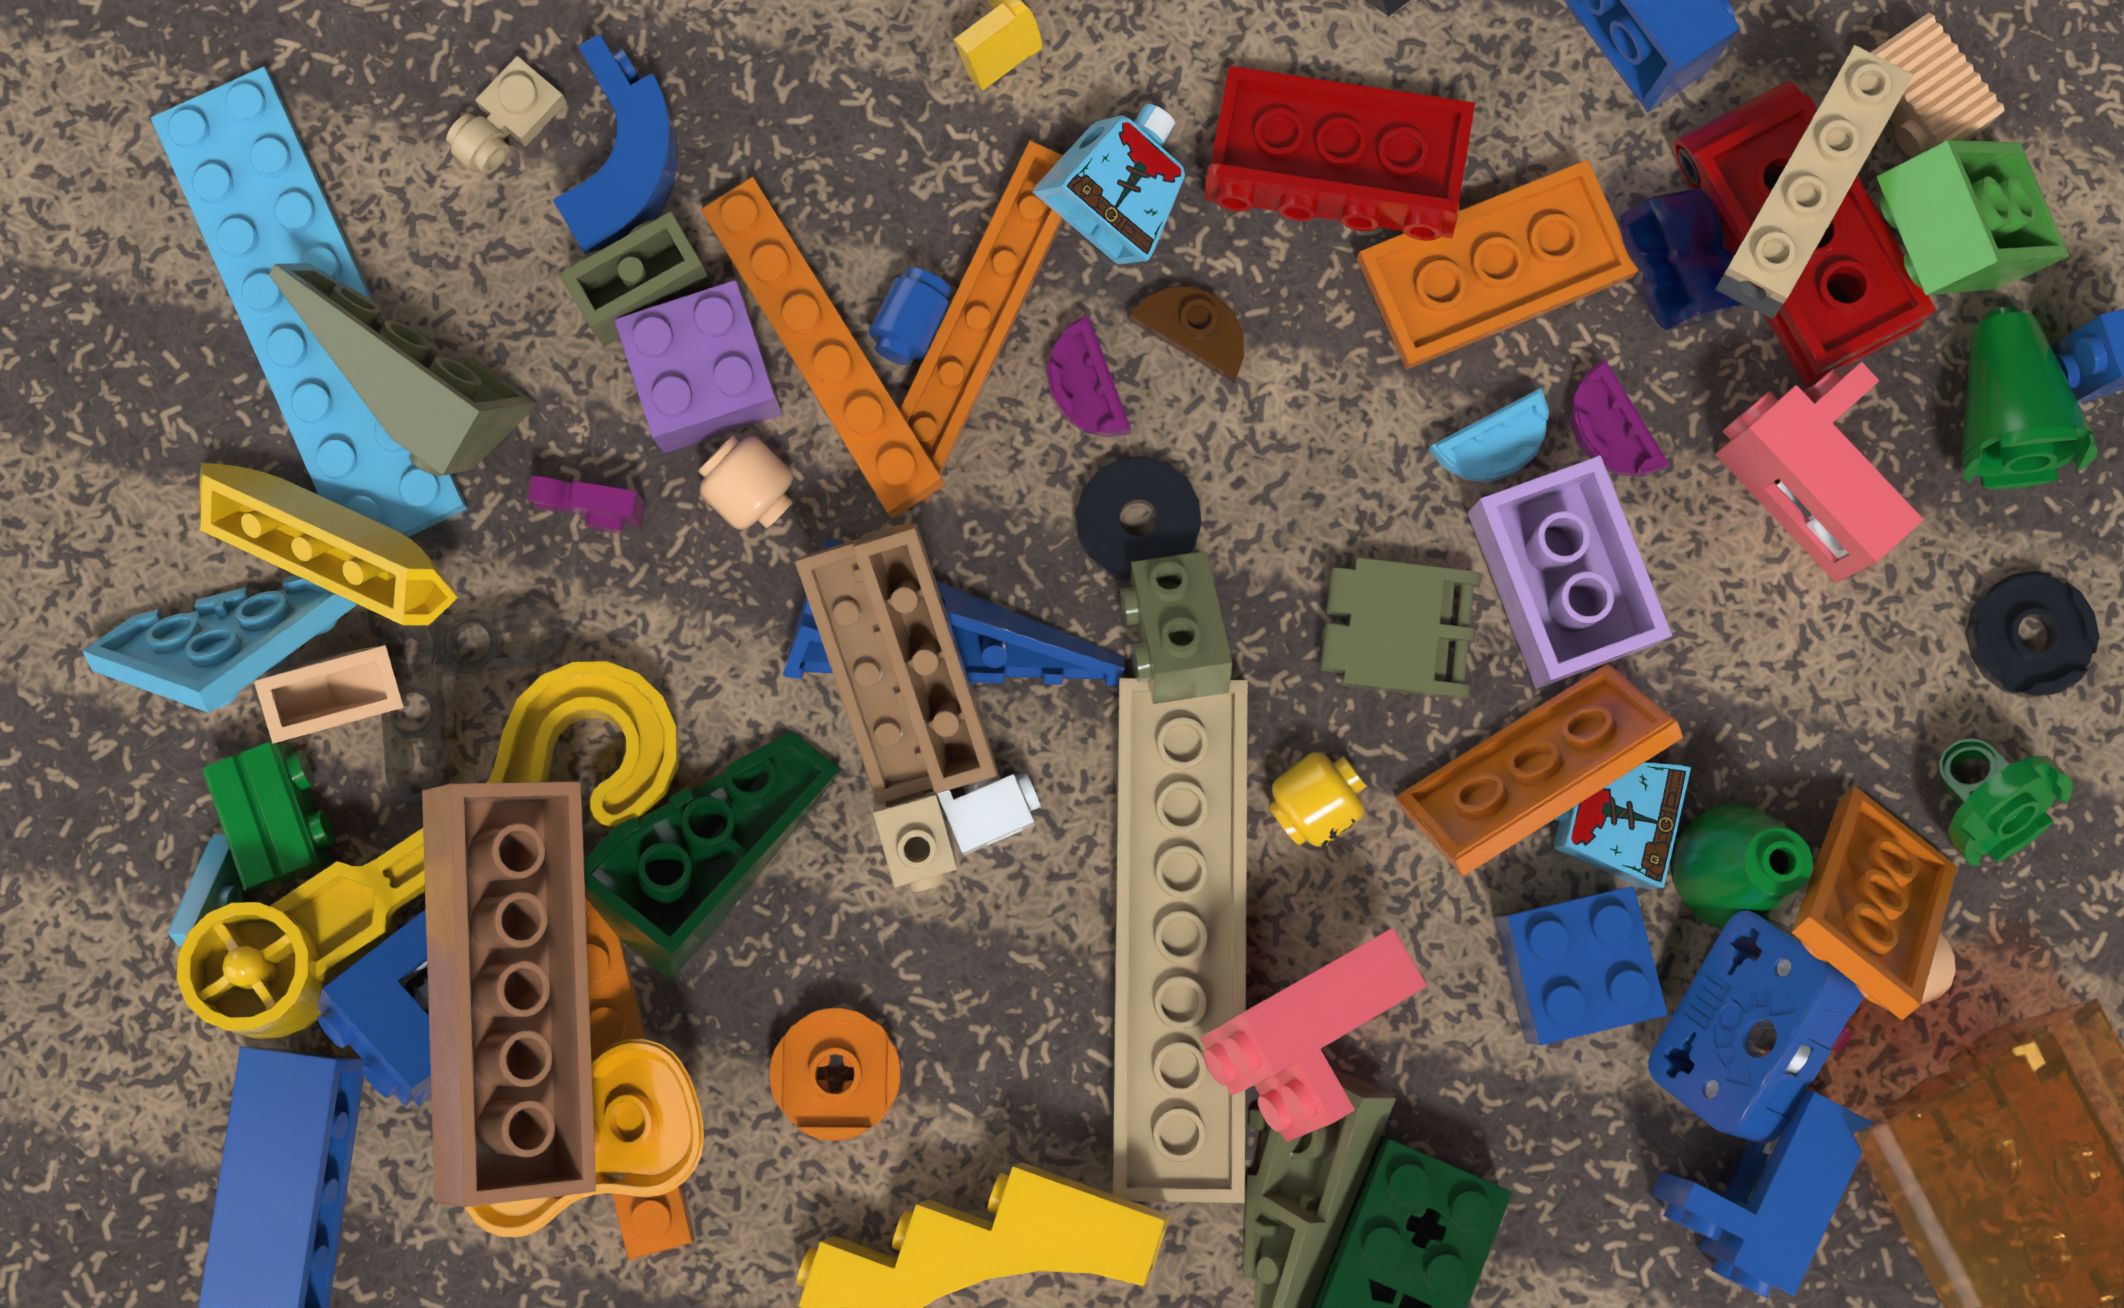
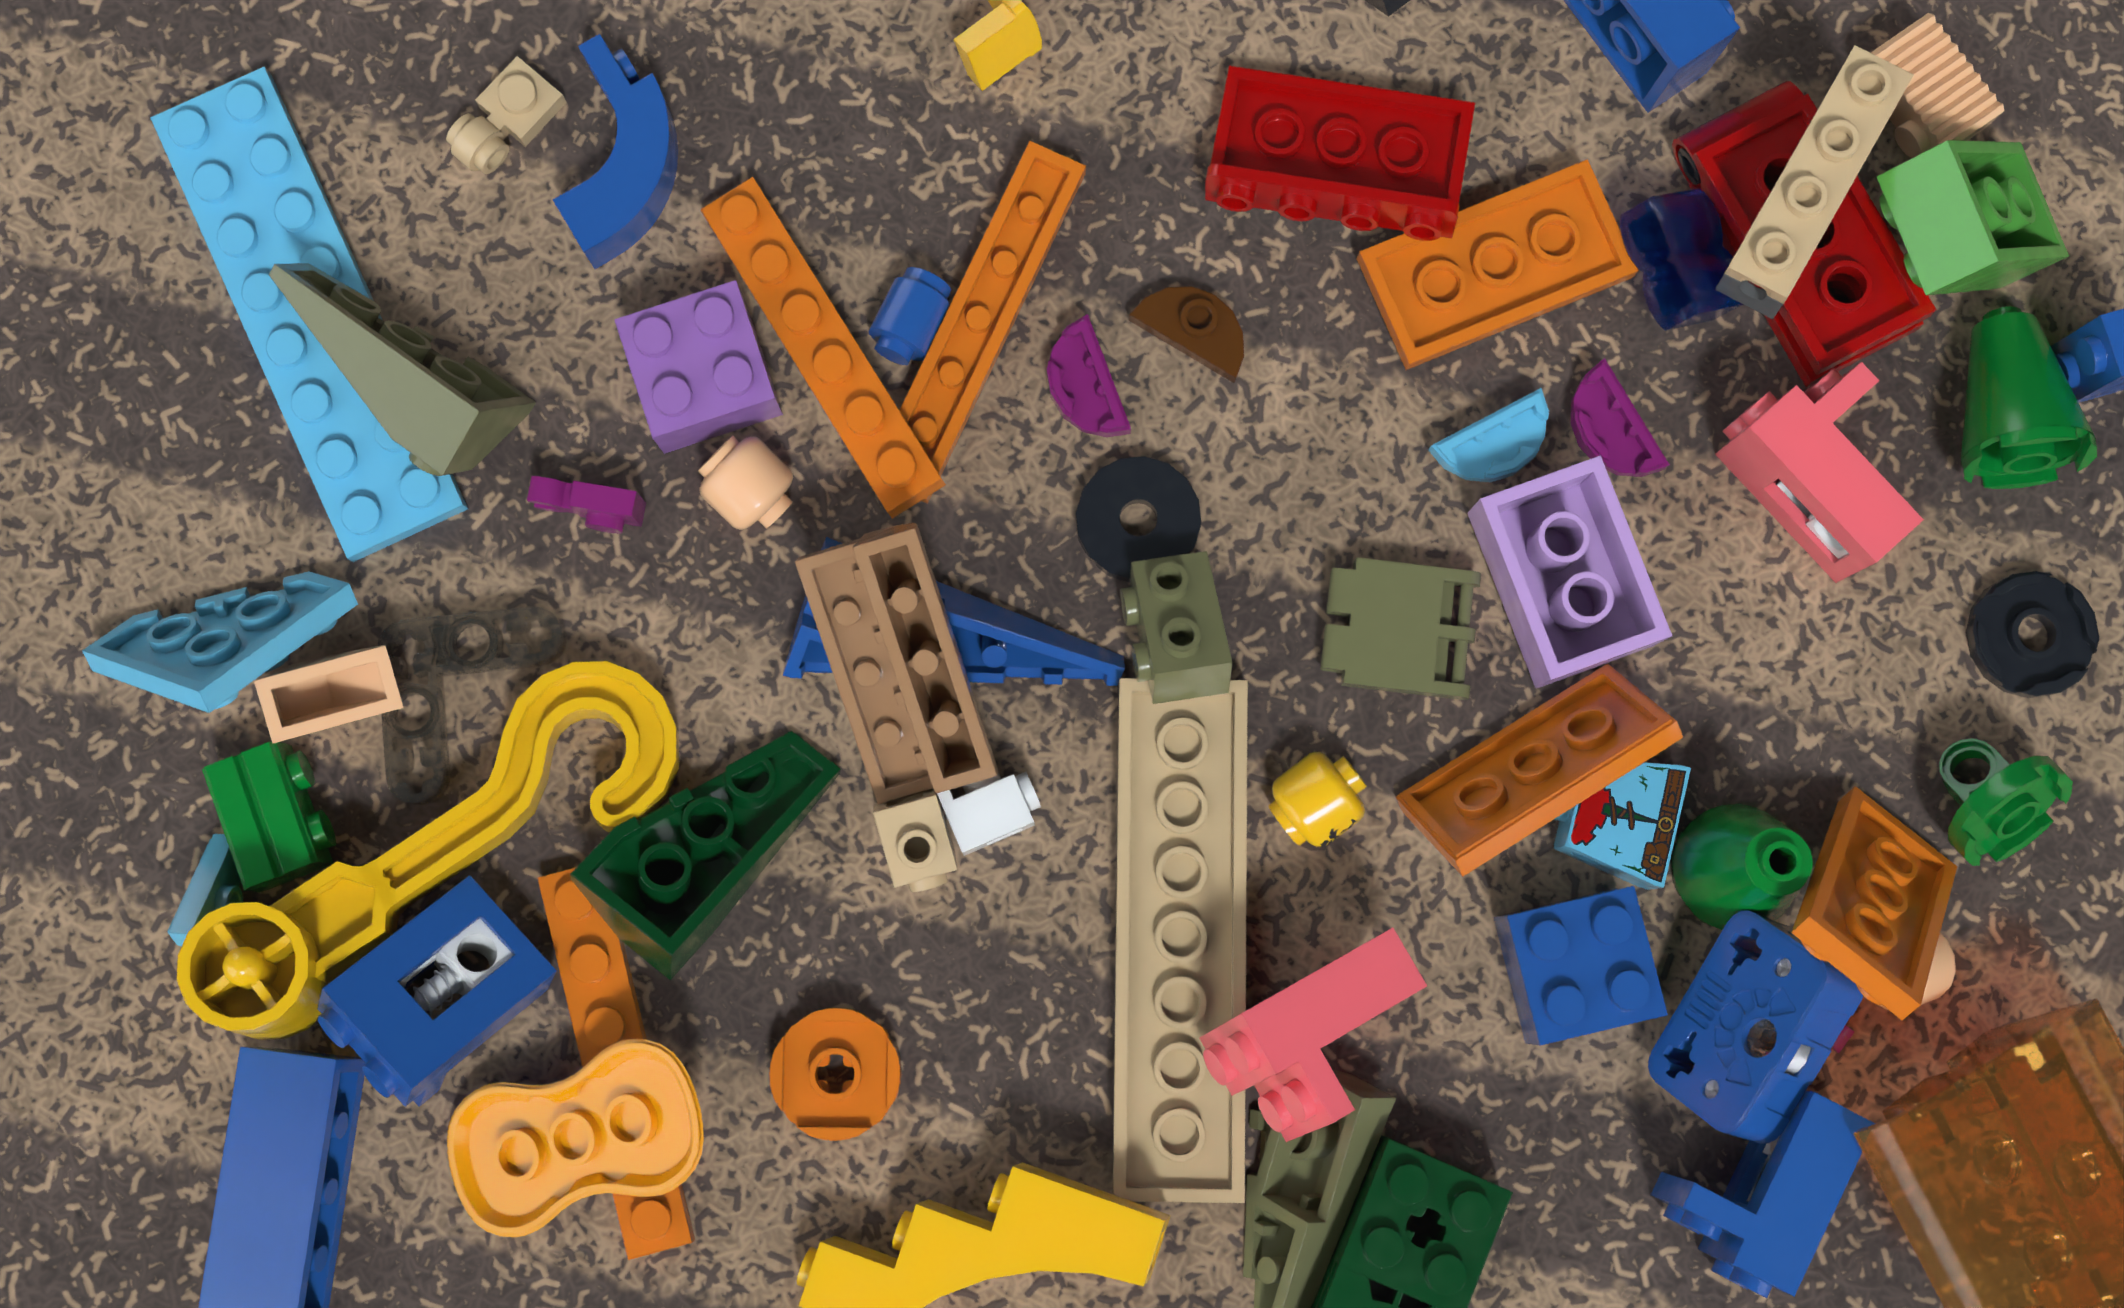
yellow brick [200,463,458,626] -> none
nougat brick [422,782,596,1207] -> none
olive brick [559,211,712,347] -> none
medium azure torso [1032,104,1185,265] -> none

